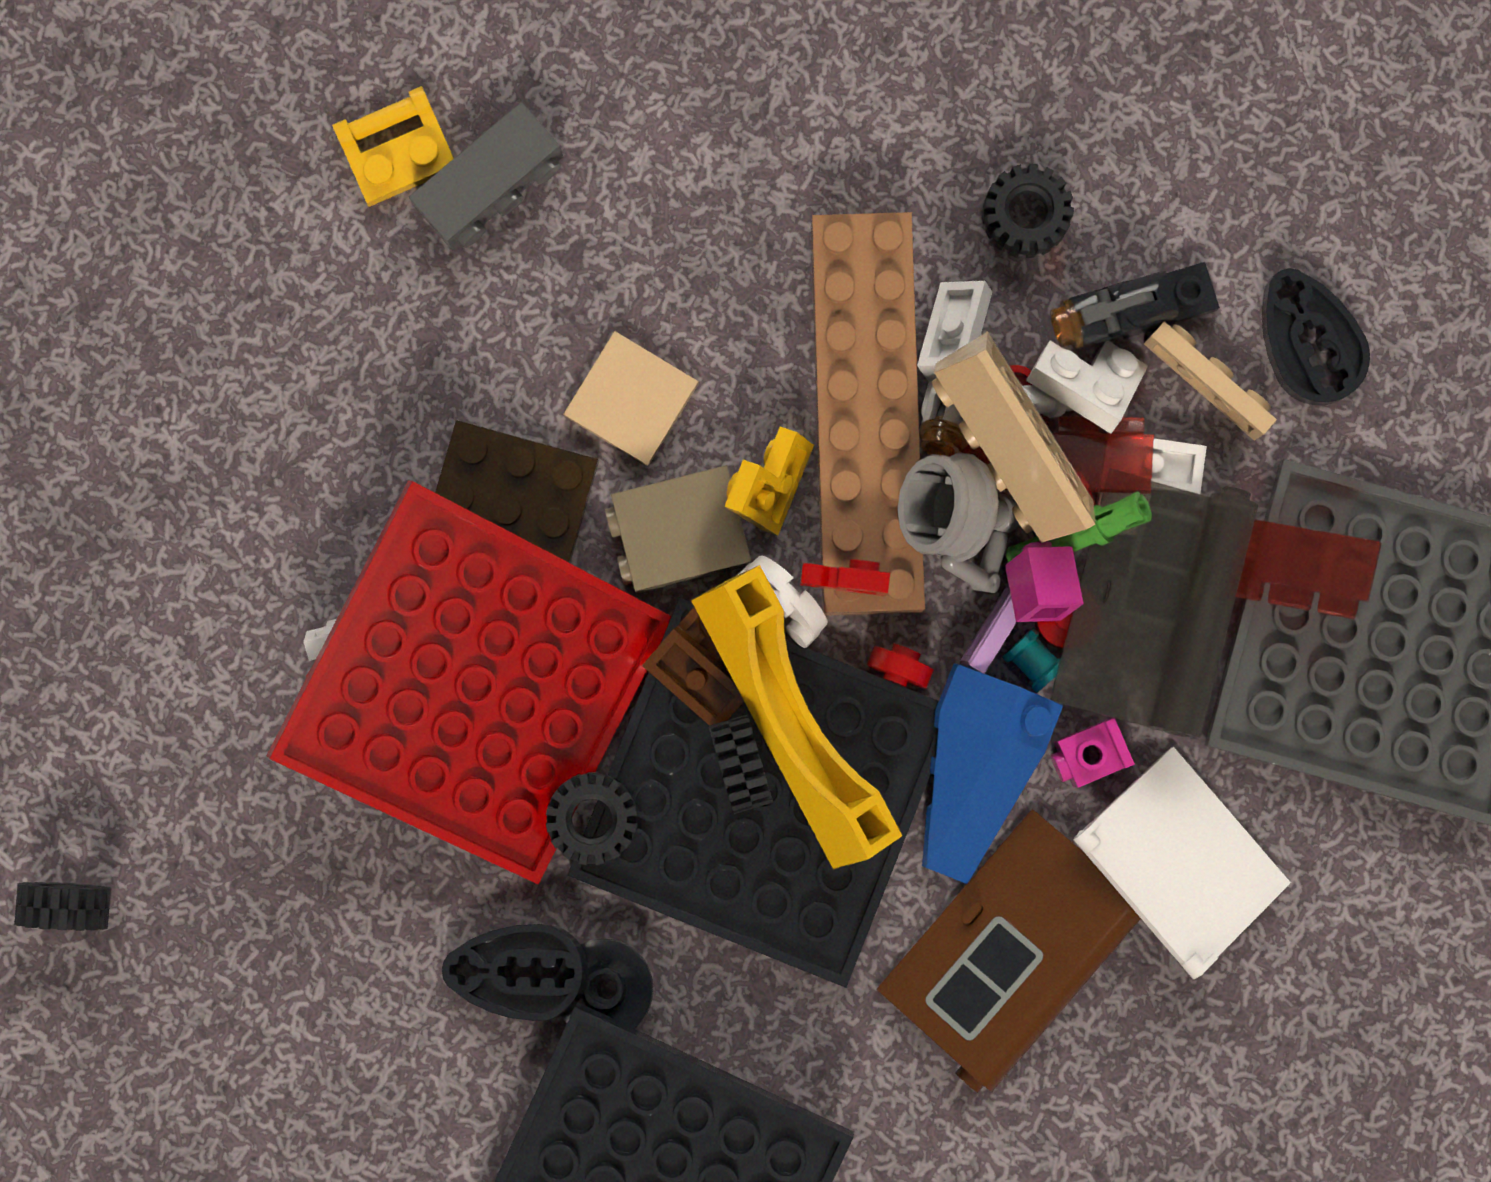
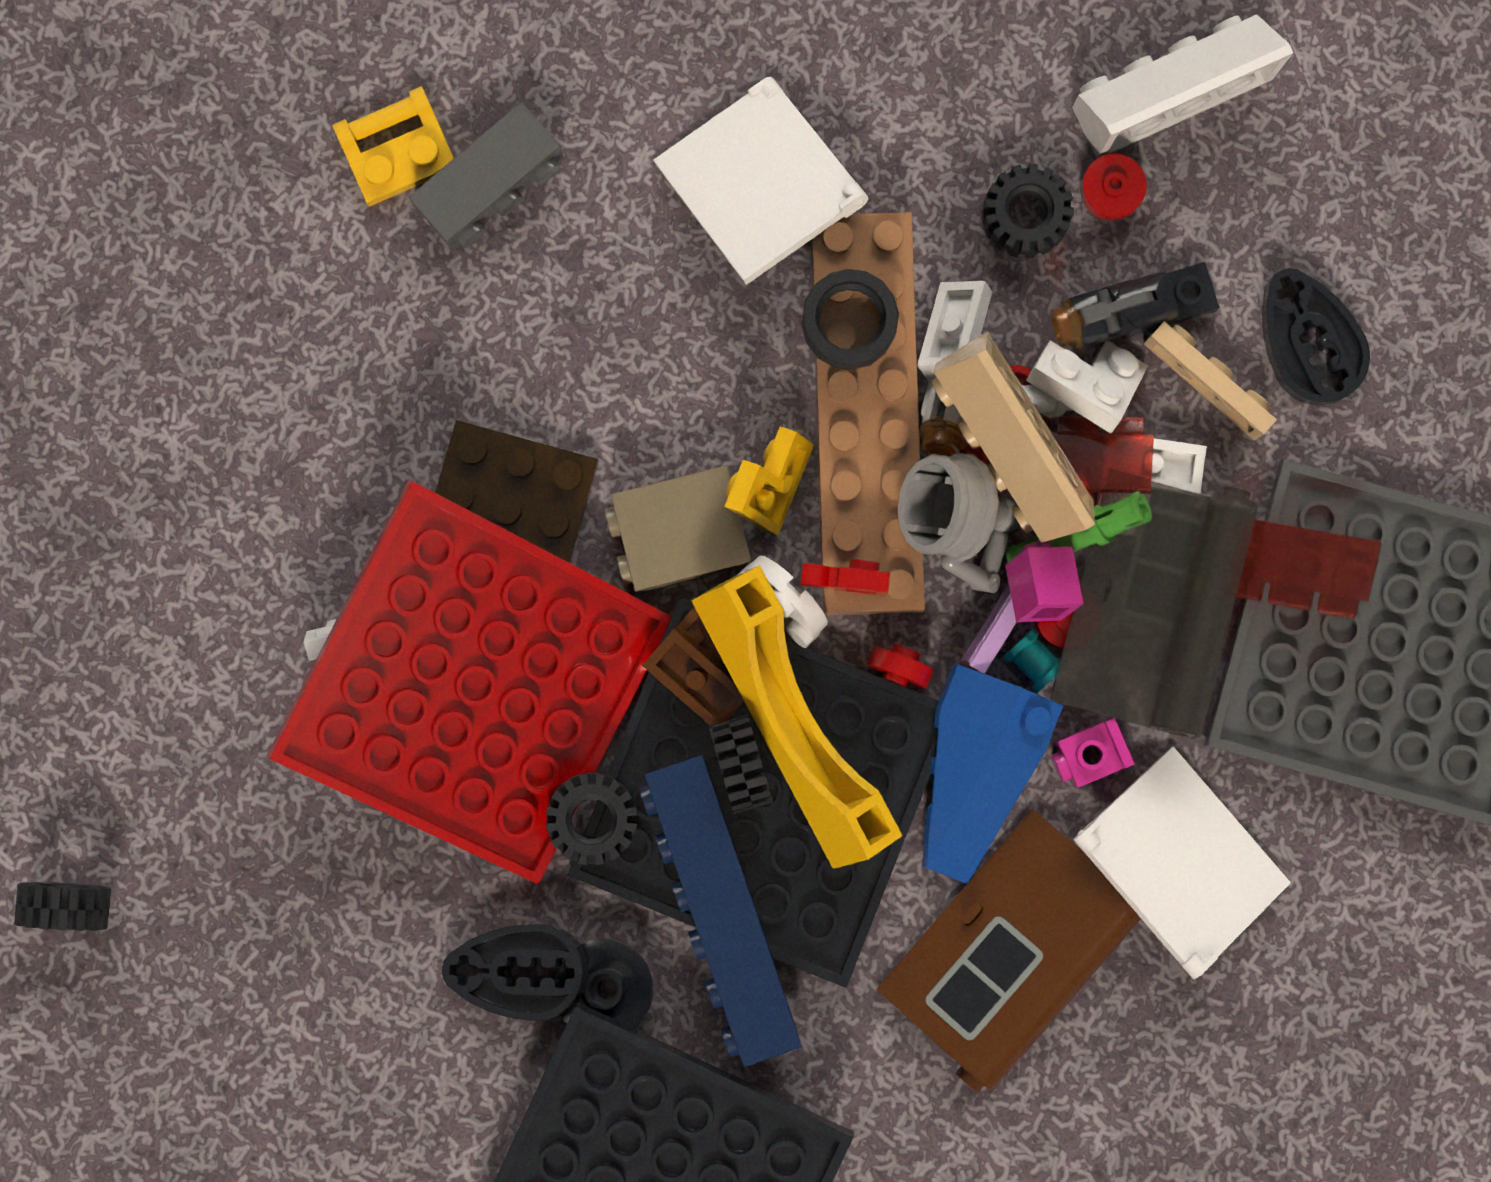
tan tile [563,331,699,467] -> none
none -> dark blue brick [639,755,802,1067]
none -> white piece [653,77,868,285]
none -> black tyre [802,269,899,370]
none -> white slope [1072,14,1293,159]
none -> red wheel [1080,154,1147,221]

